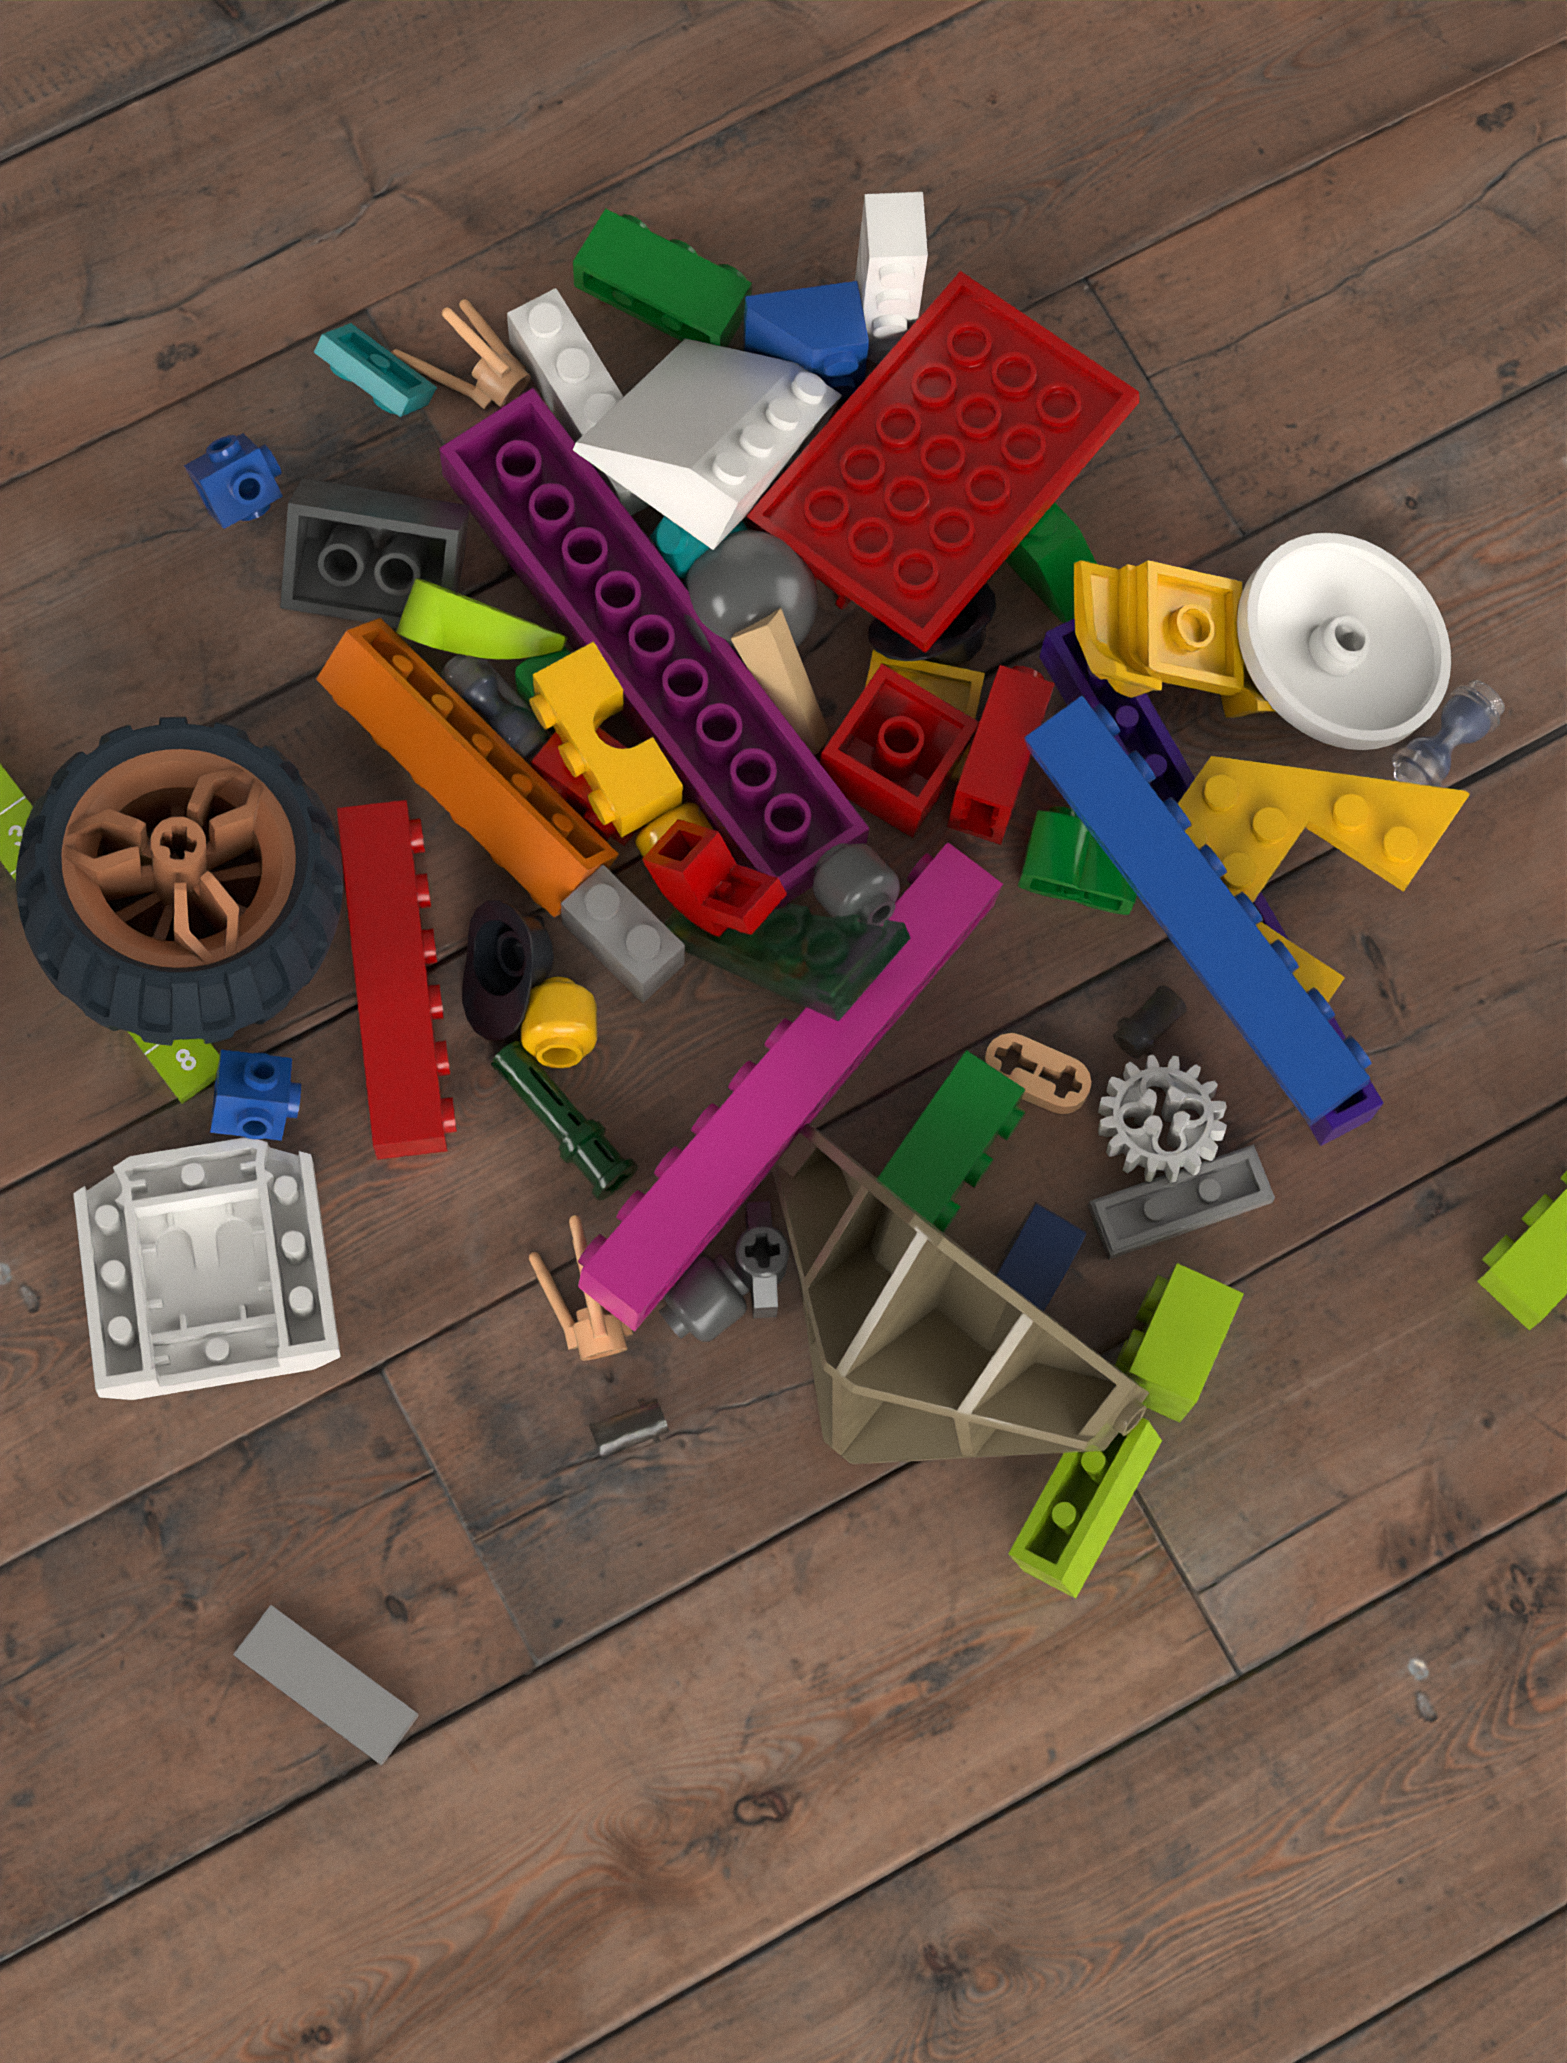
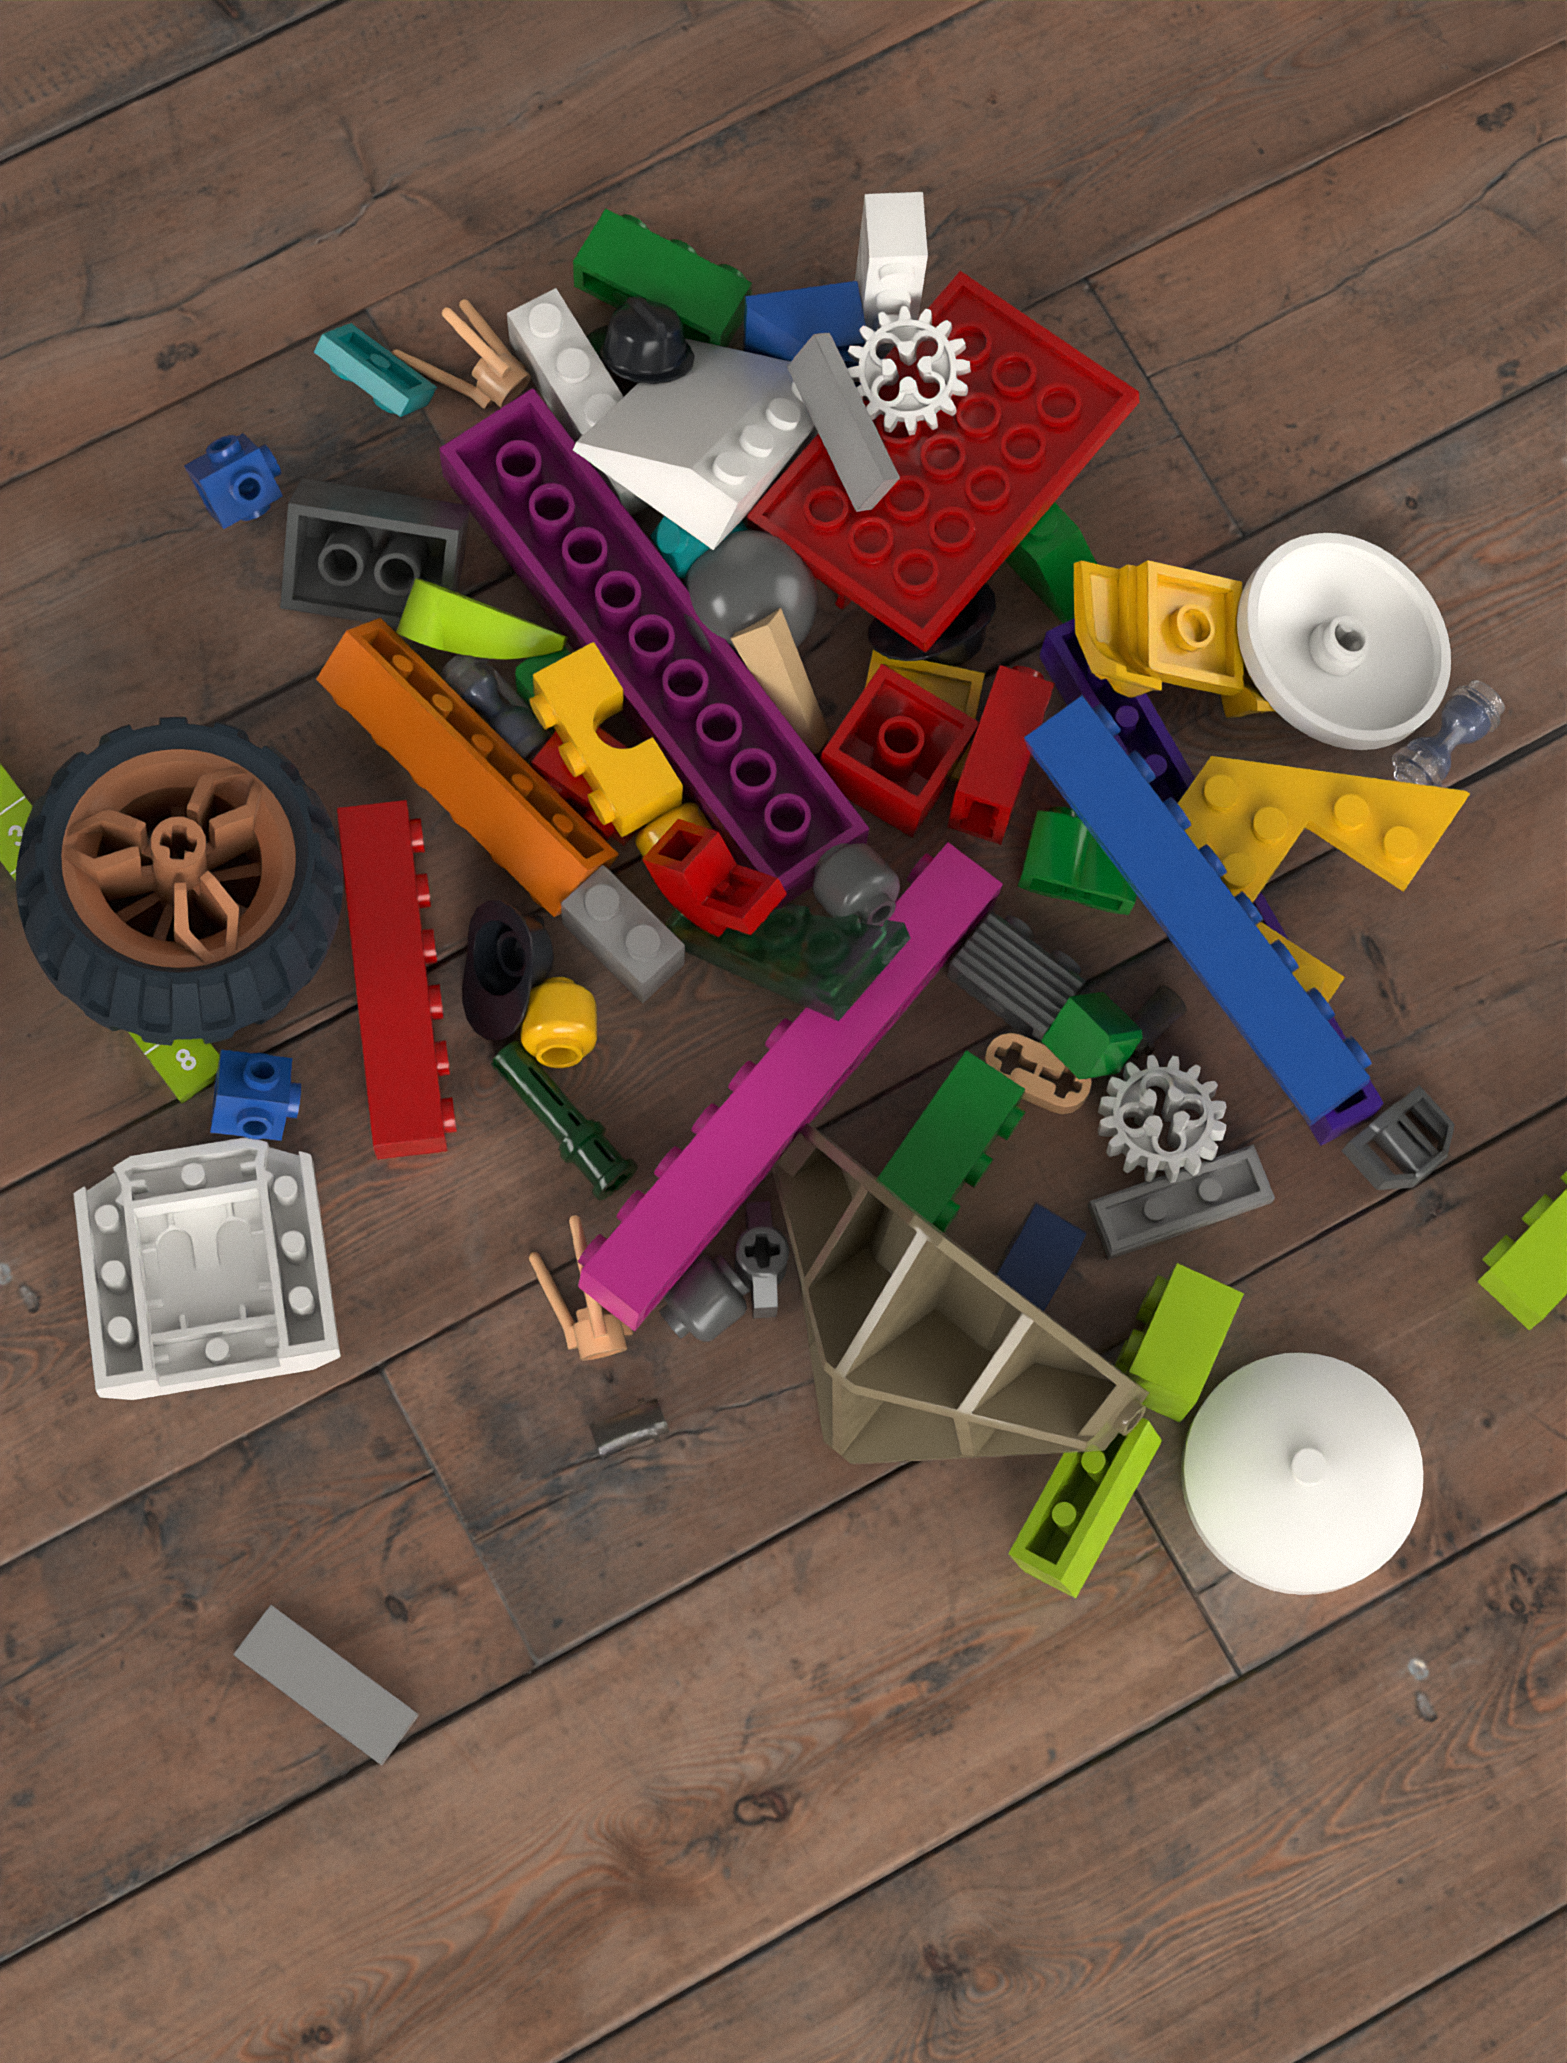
none -> black piece [587,296,695,384]
none -> light grey tile [787,332,900,512]
none -> white gear [848,306,971,435]
none -> dark grey brick [947,911,1086,1043]
none -> green piece [1041,992,1143,1080]
none -> white dish [1181,1353,1423,1595]
none -> dark grey piece [1341,1085,1455,1190]

